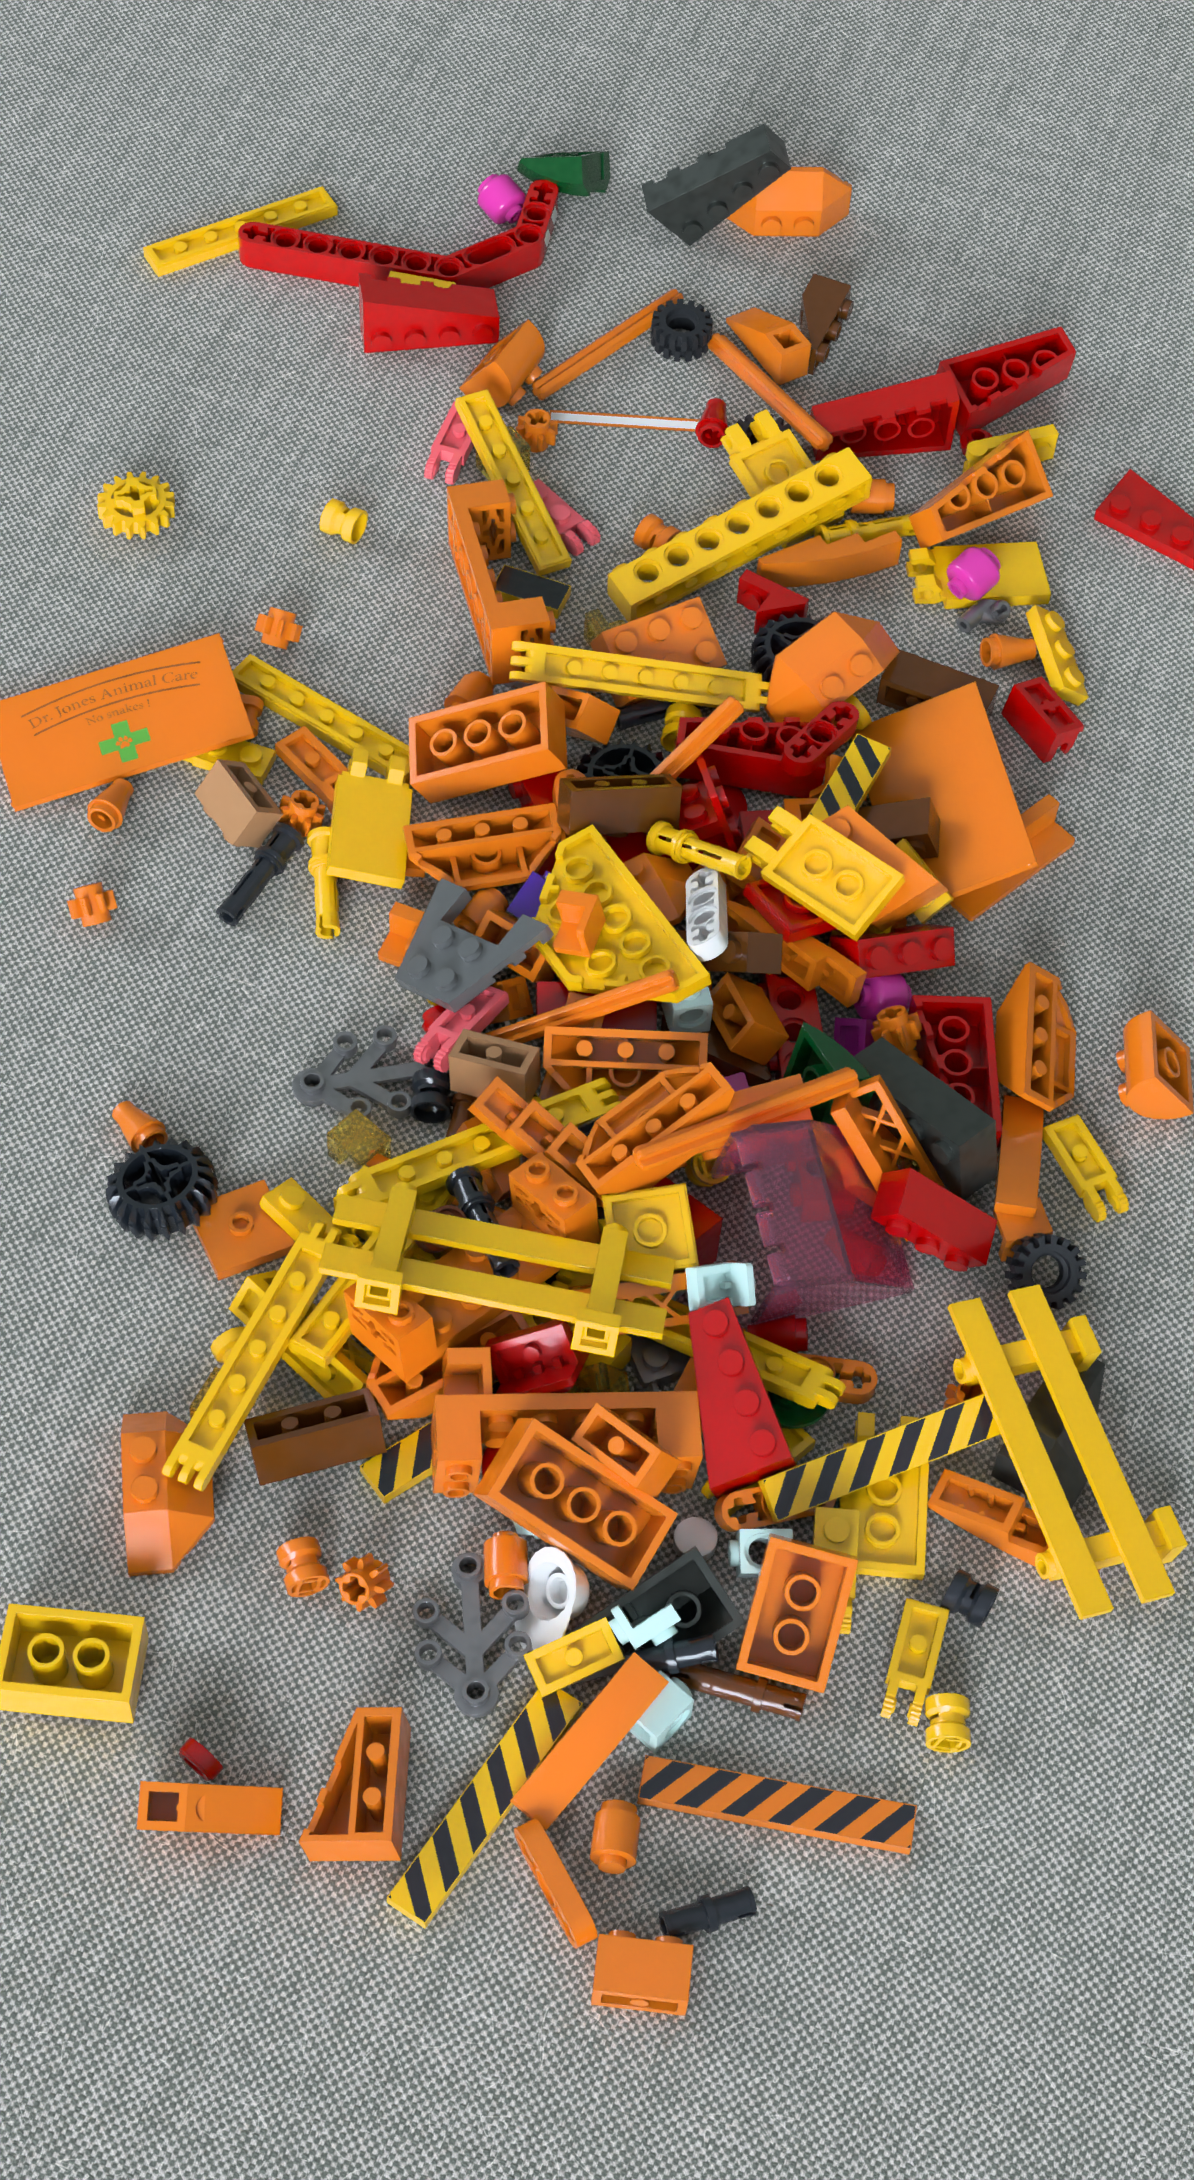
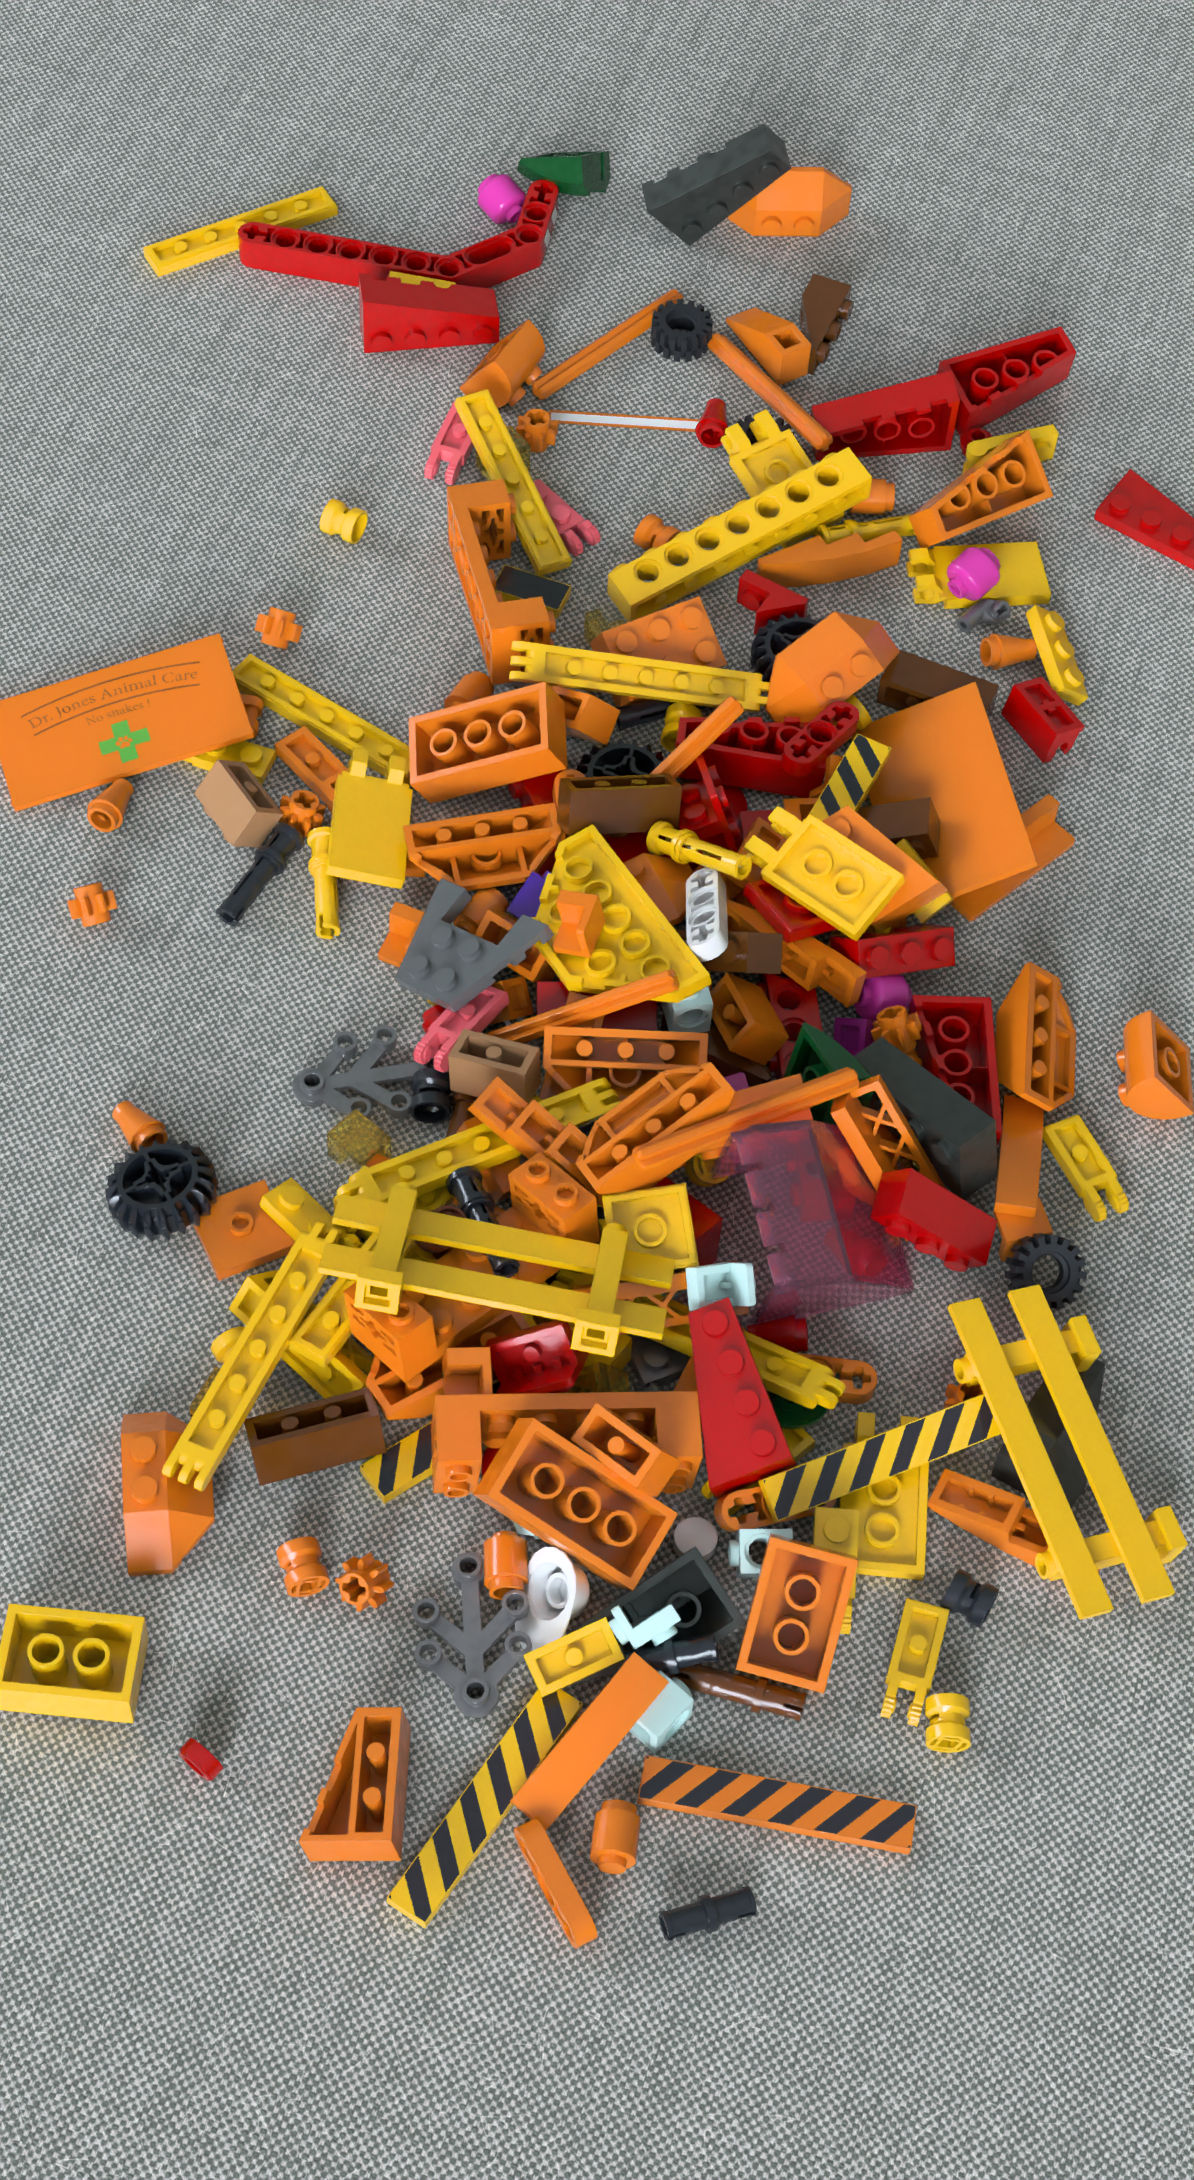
yellow gear [97,471,175,540] -> none
orange slope [137,1781,283,1835] -> none
orange brick [591,1930,694,2016] -> none

